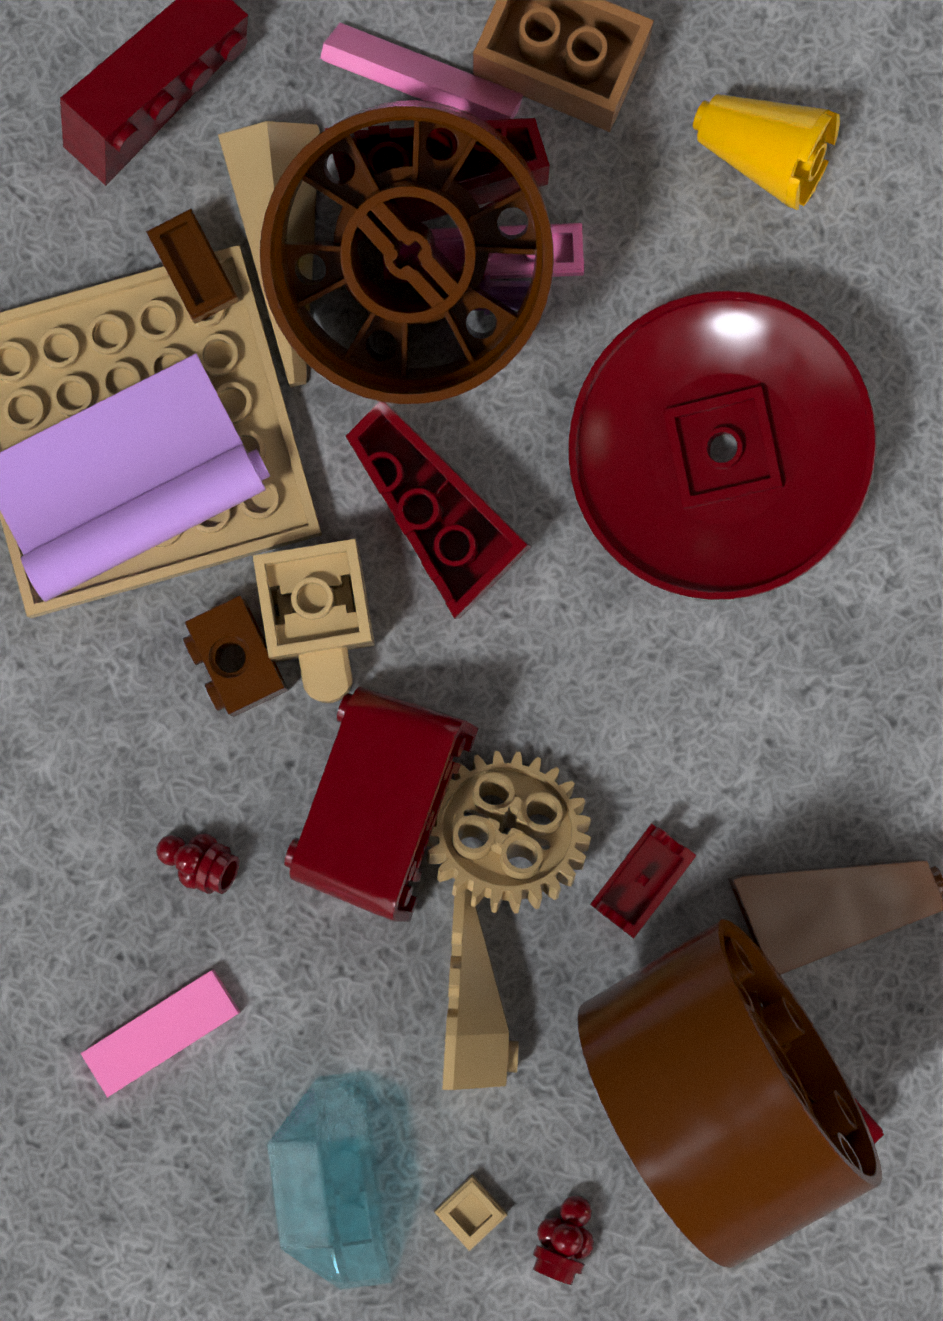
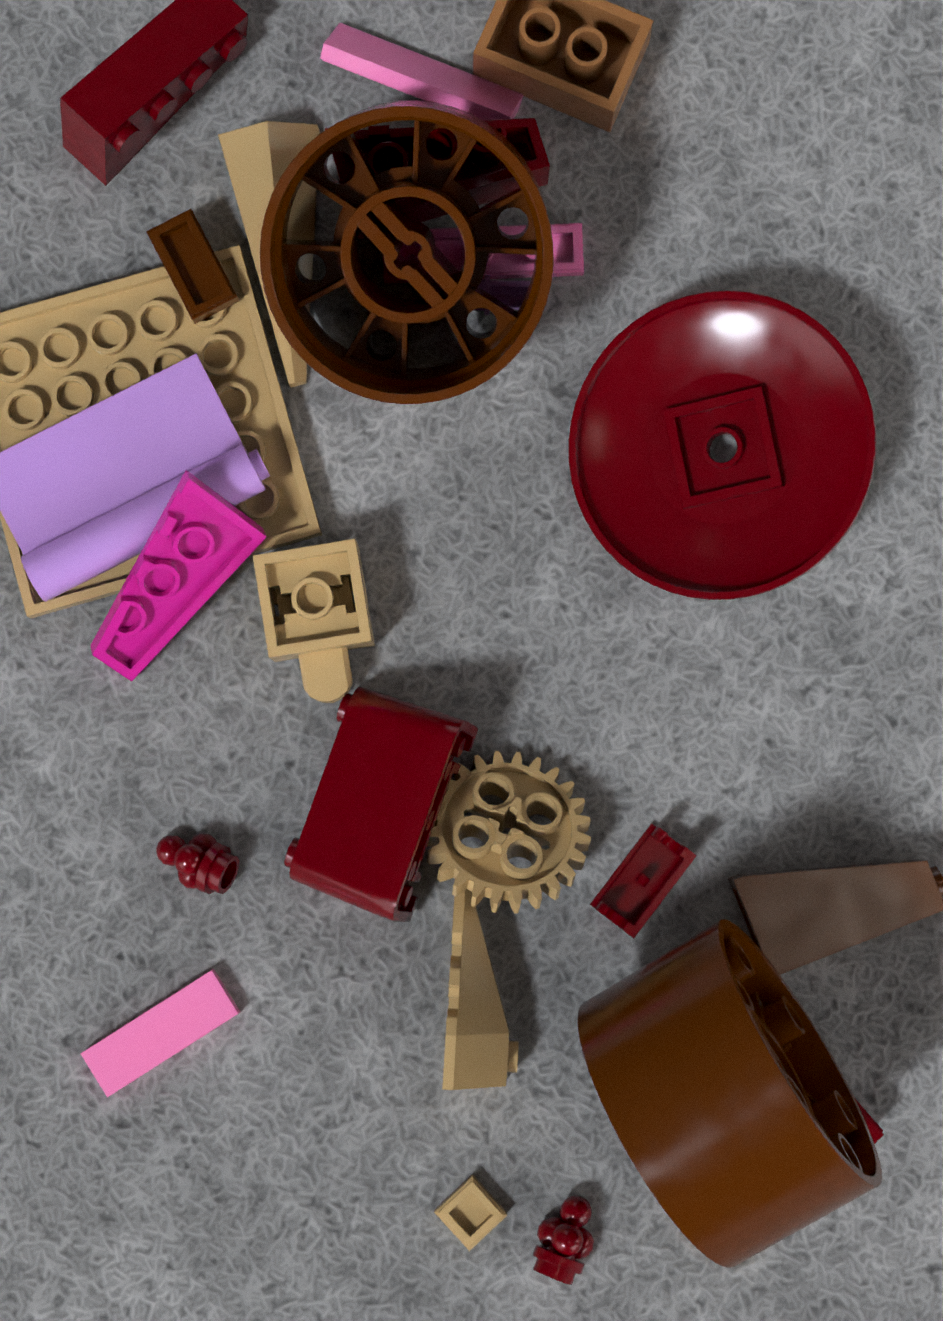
reddish brown brick [183,596,289,717] -> none
clear light blue wedge [267,1074,392,1290] -> none
dark red wedge [346,401,531,619] -> none
yellow cone [693,94,840,210] -> none
none -> dark pink wing [90,470,267,682]

